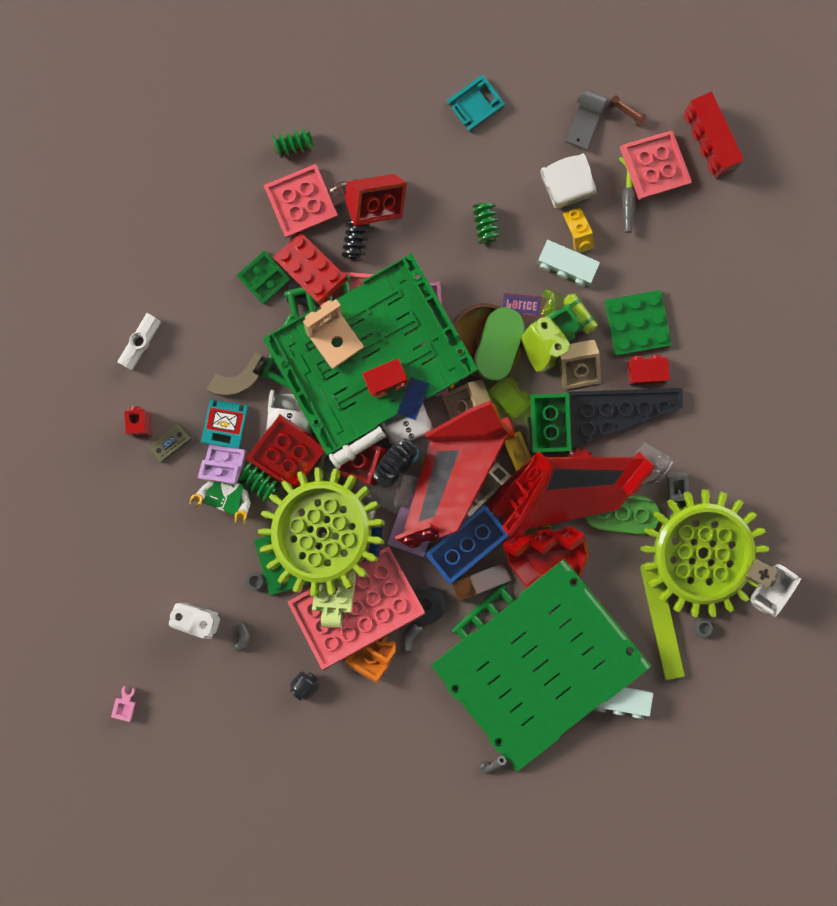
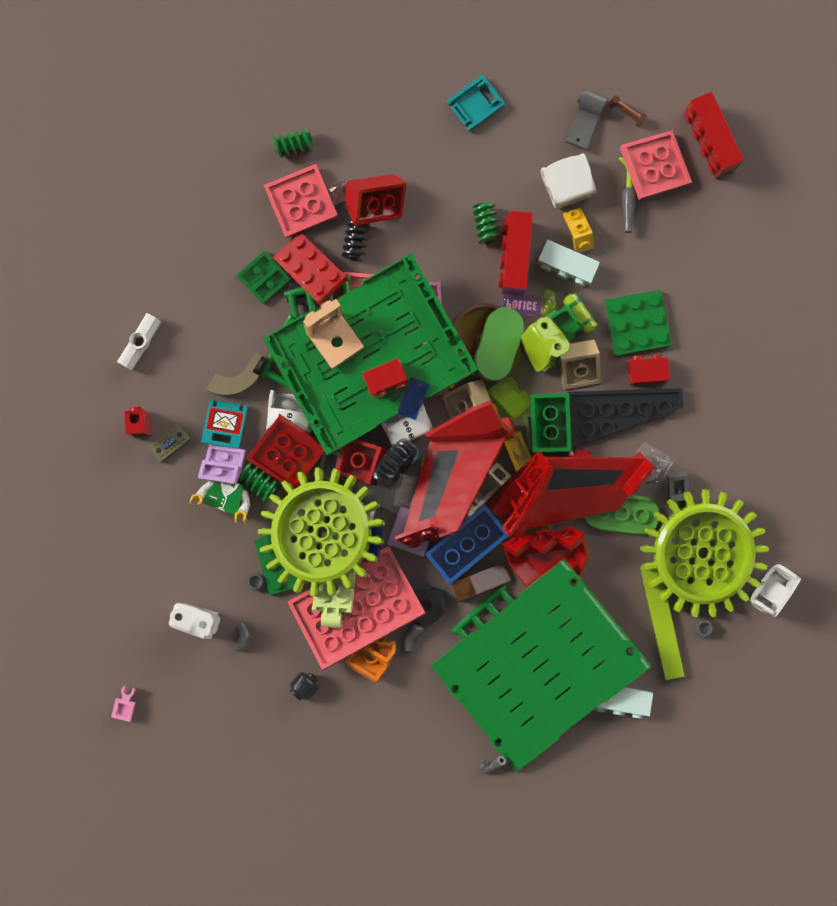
white pin [329,426,386,469] -> none
dark tan brick [744,559,778,589] -> none
none -> red brick [498,211,533,296]

